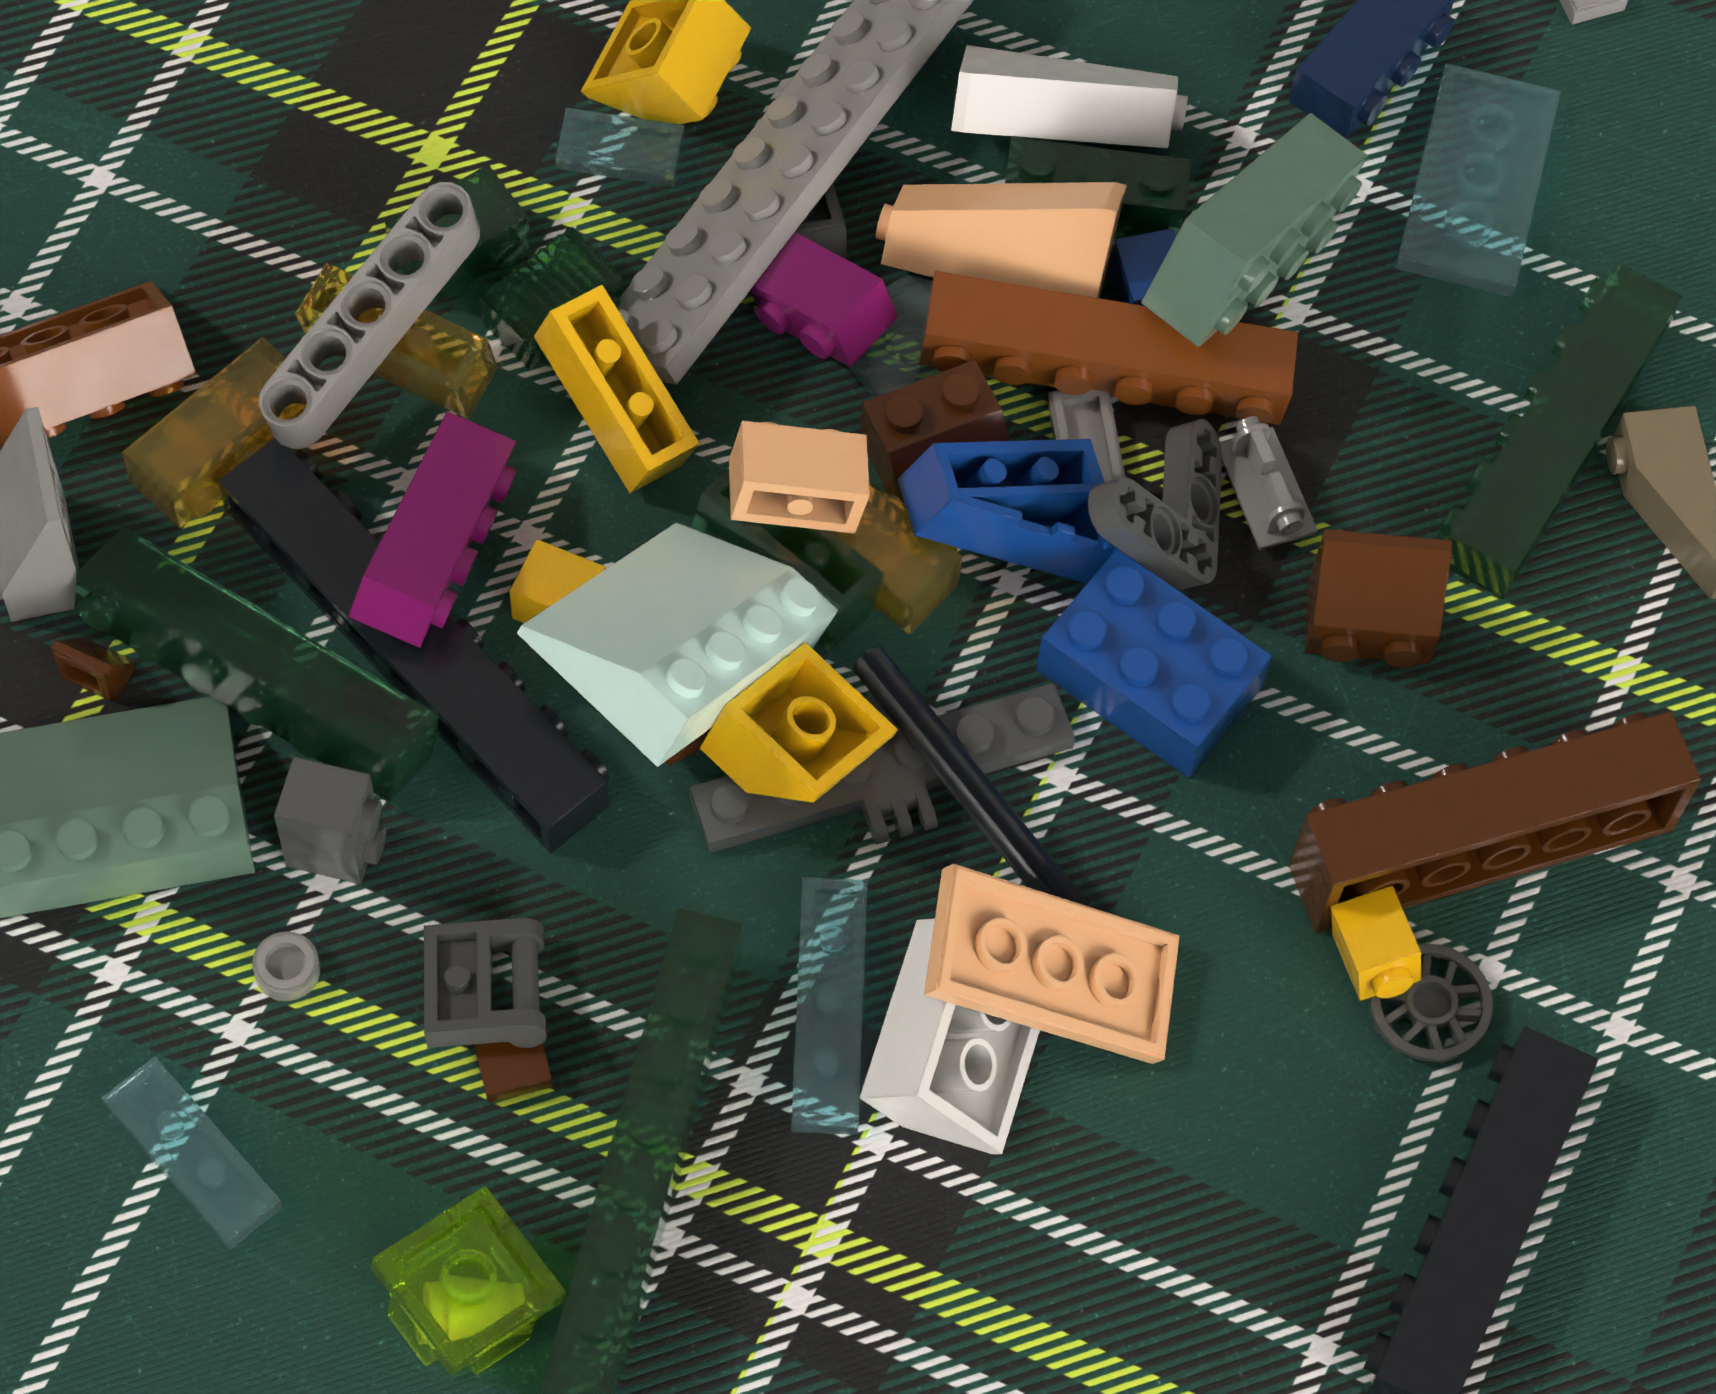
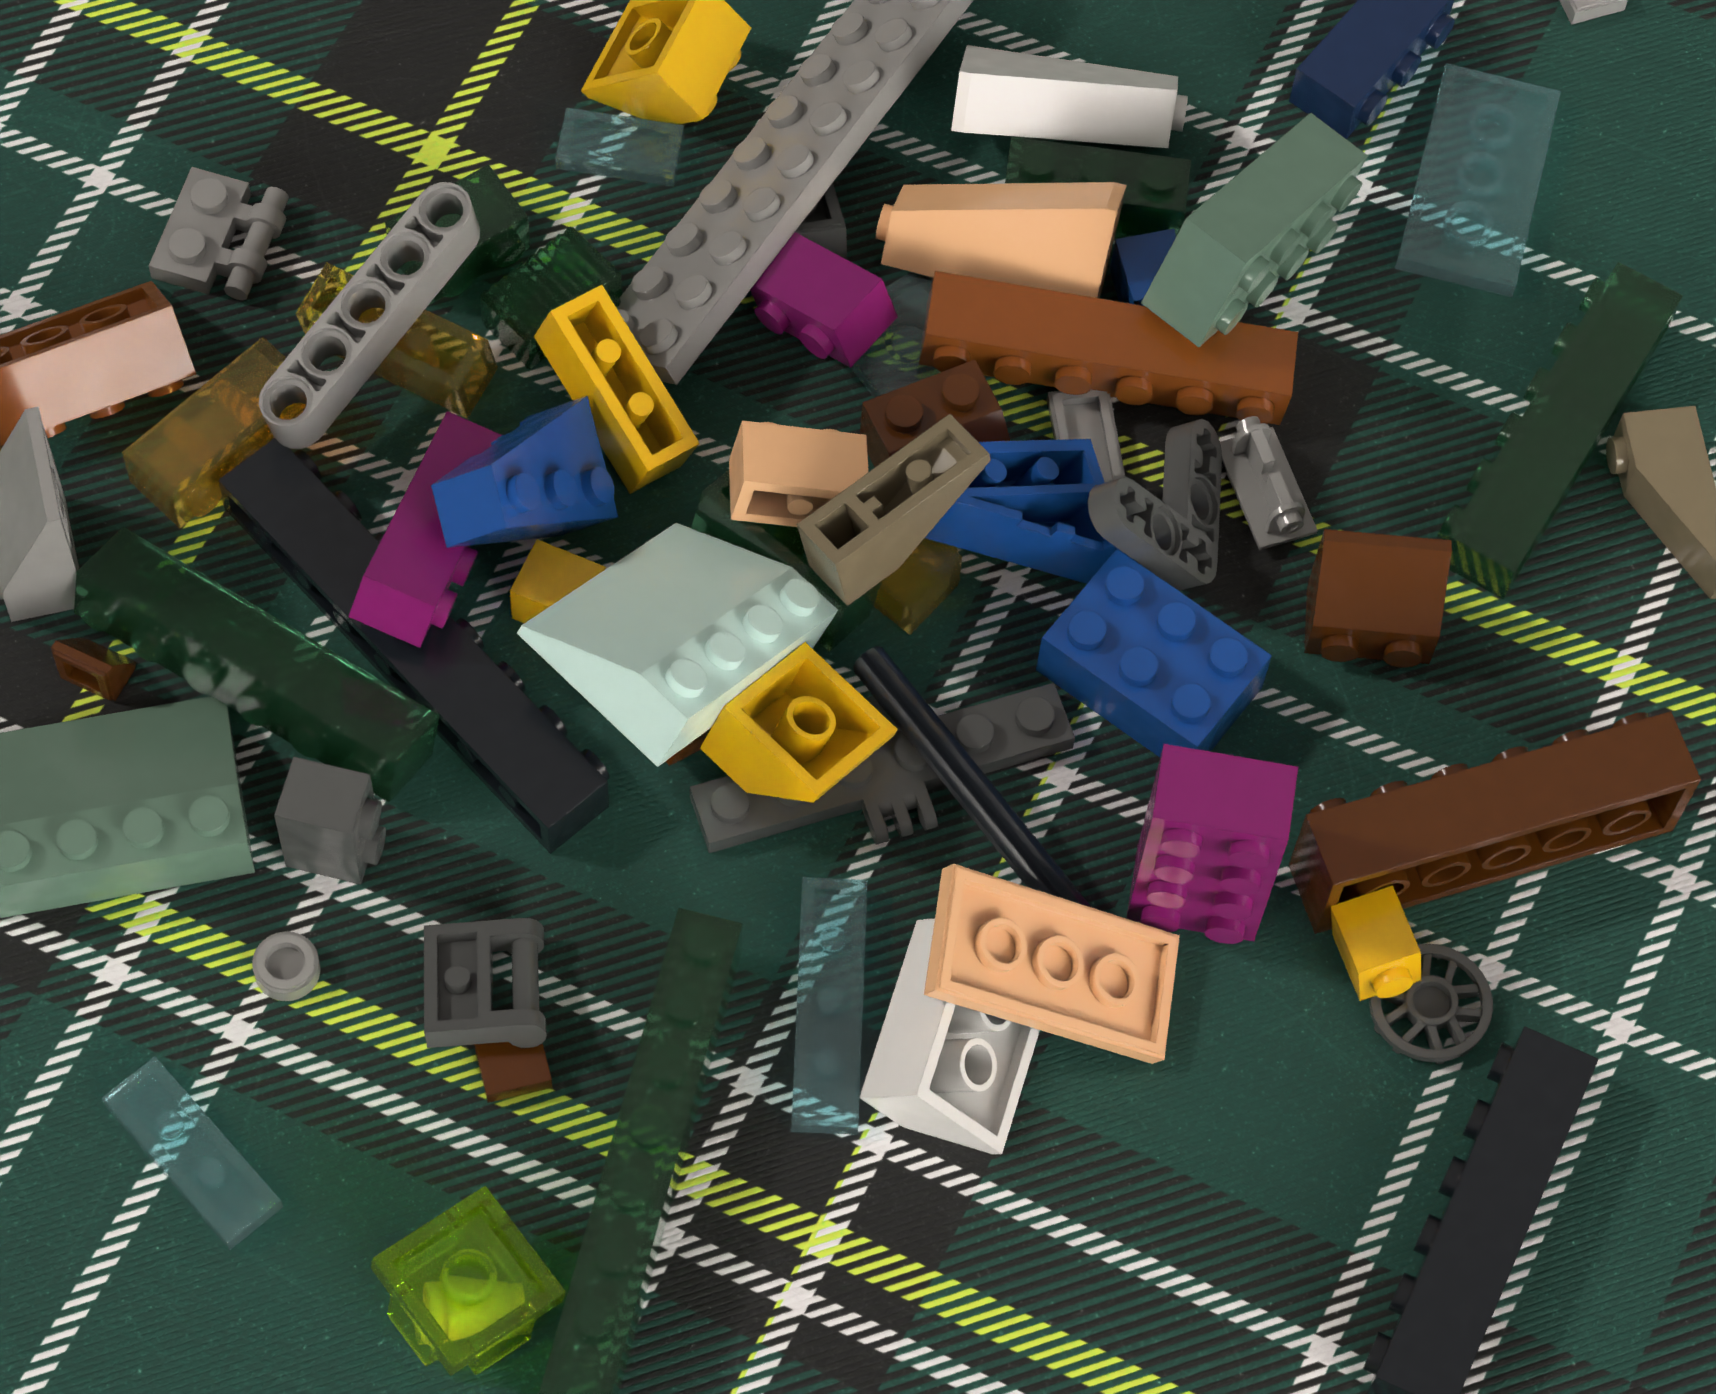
none -> light grey plate [149,167,289,300]
none -> blue wedge [431,396,618,548]
none -> dark tan slope [797,414,991,606]
none -> magenta brick [1126,744,1298,944]

